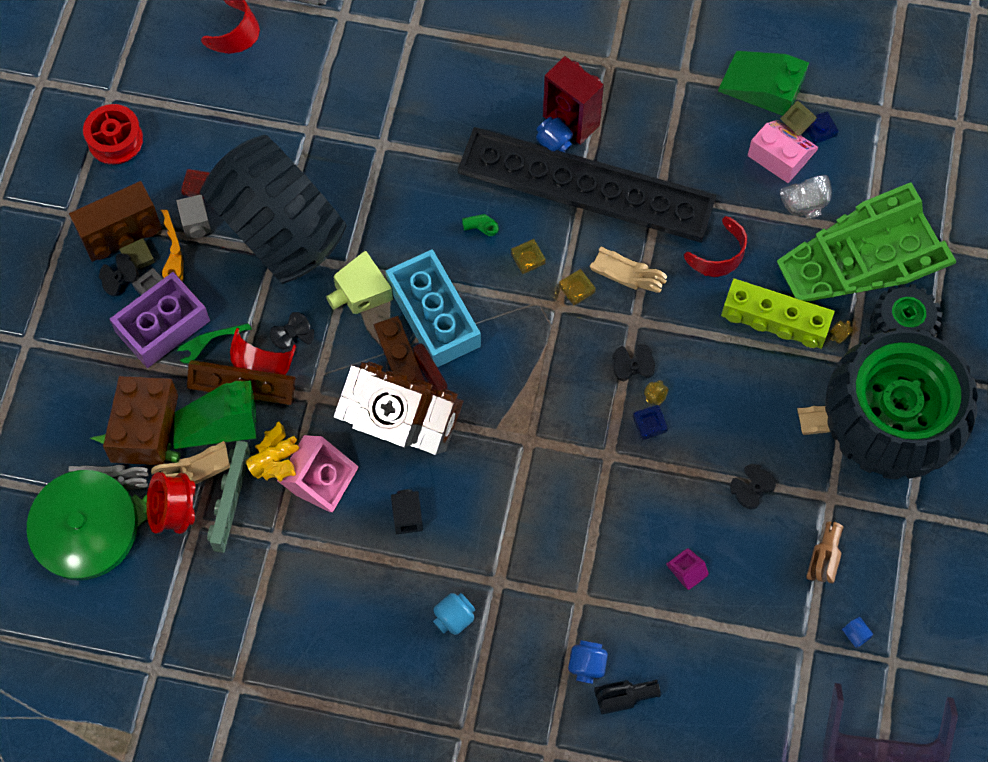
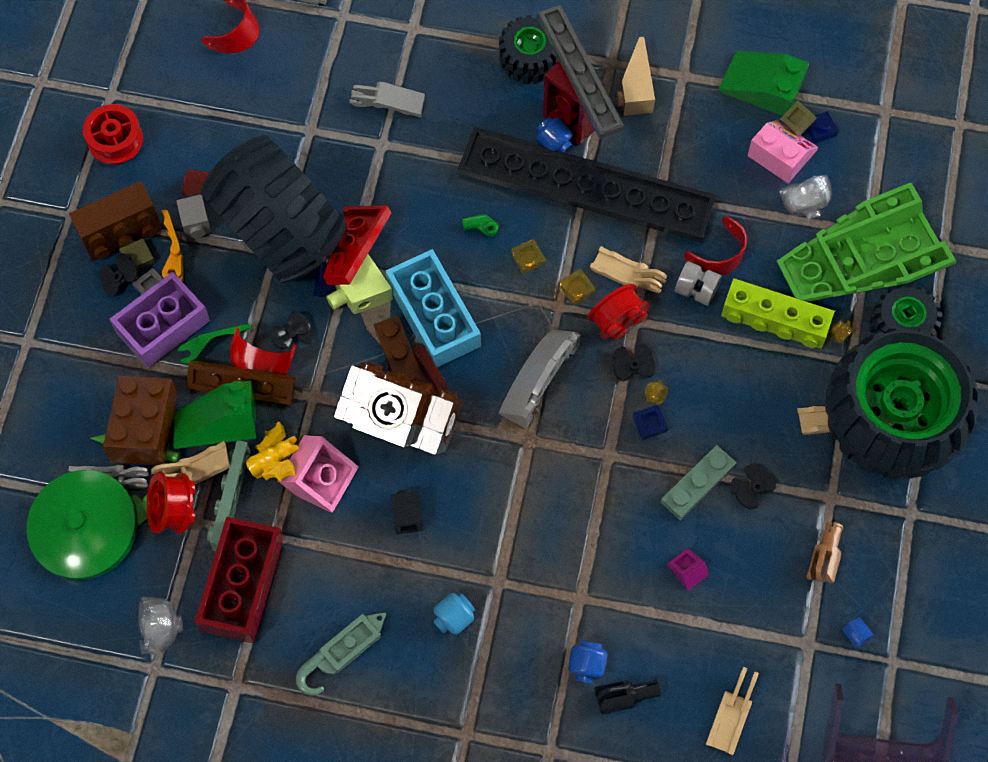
none -> clear cylinder [138,597,183,654]
none -> dark red brick [194,516,284,644]
none -> sand green plate [296,612,387,696]
none -> clear blue plate [313,262,333,297]
none -> red wing [324,205,391,285]
none -> light grey arm [349,82,426,118]
none -> black wheel [499,15,559,84]
none -> light grey windscreen [499,330,581,429]
none -> dark grey tile [537,4,624,139]
none -> red wheel [587,284,649,340]
none -> tan slope [617,37,655,116]
none -> sand green plate [660,445,737,521]
none -> light grey wheel [674,261,722,306]
none -> tan arm [706,667,759,755]

